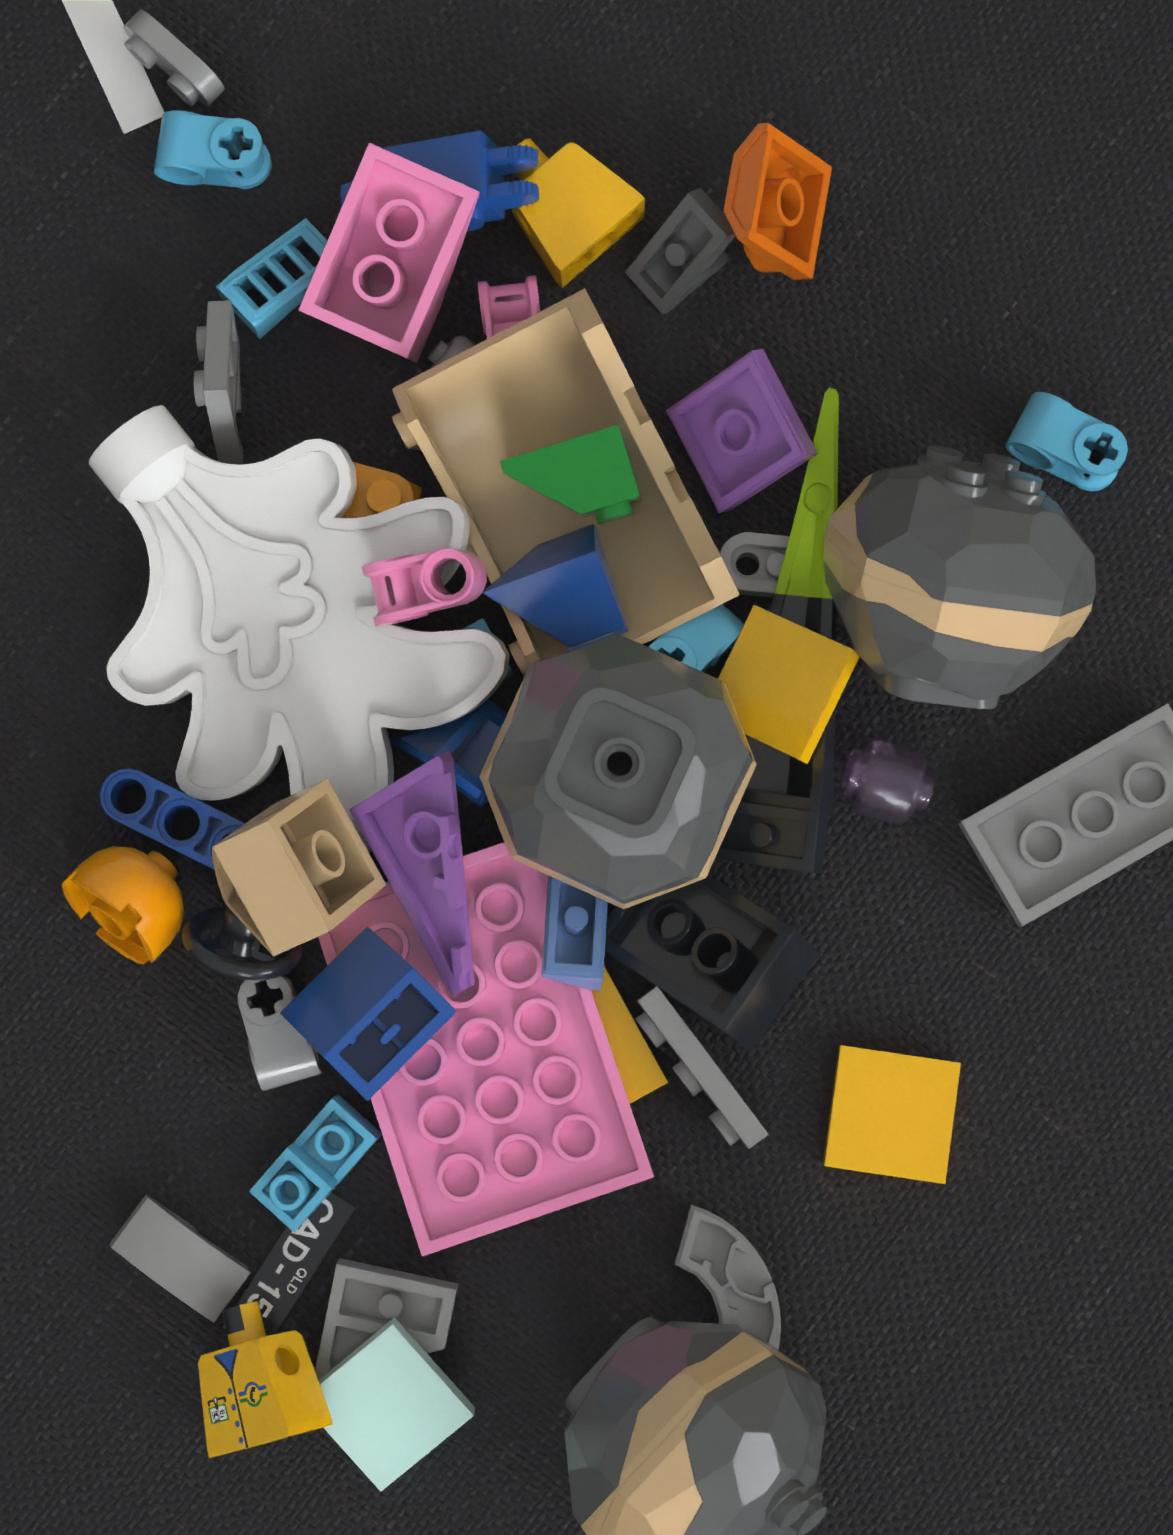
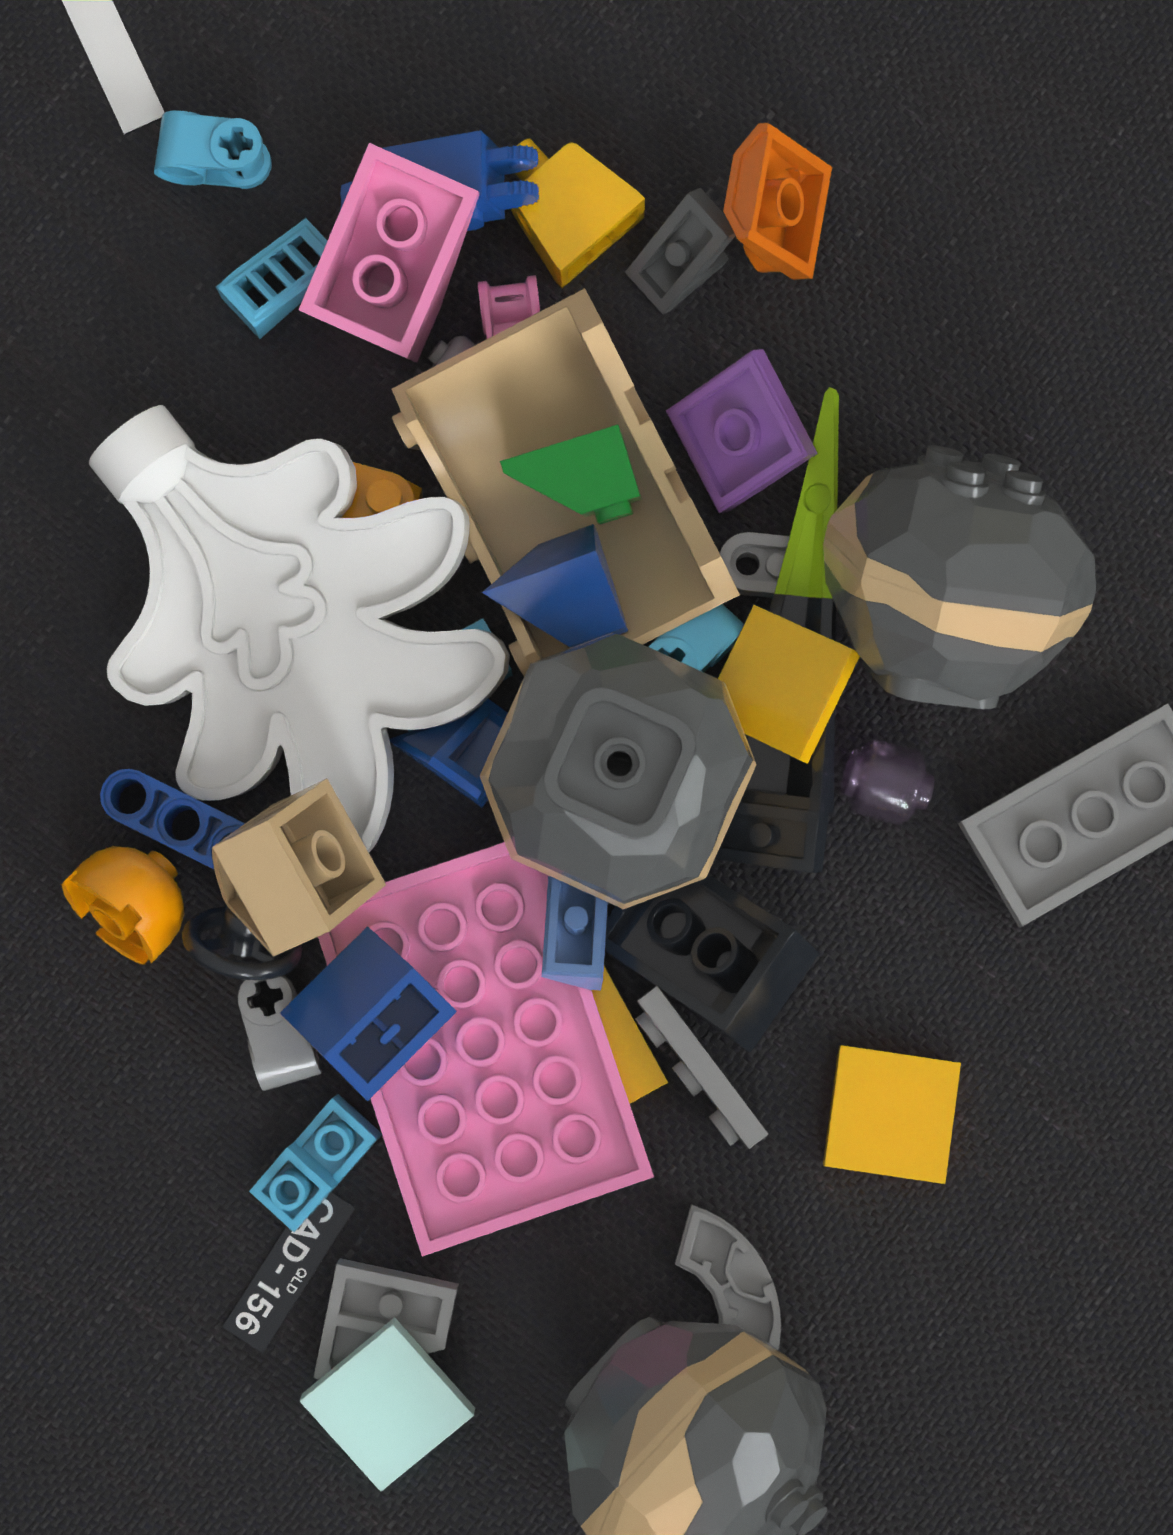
light grey slope [110,1194,251,1323] -> none
light grey plate [123,9,225,107] -> none
light grey wing [194,300,243,465] -> none
yellow torso [198,1301,333,1458] -> none
medium lavender wing [350,752,475,996] -> none
bright pink piece [362,549,487,627] -> none
medium azure piece [1006,392,1128,491] -> none

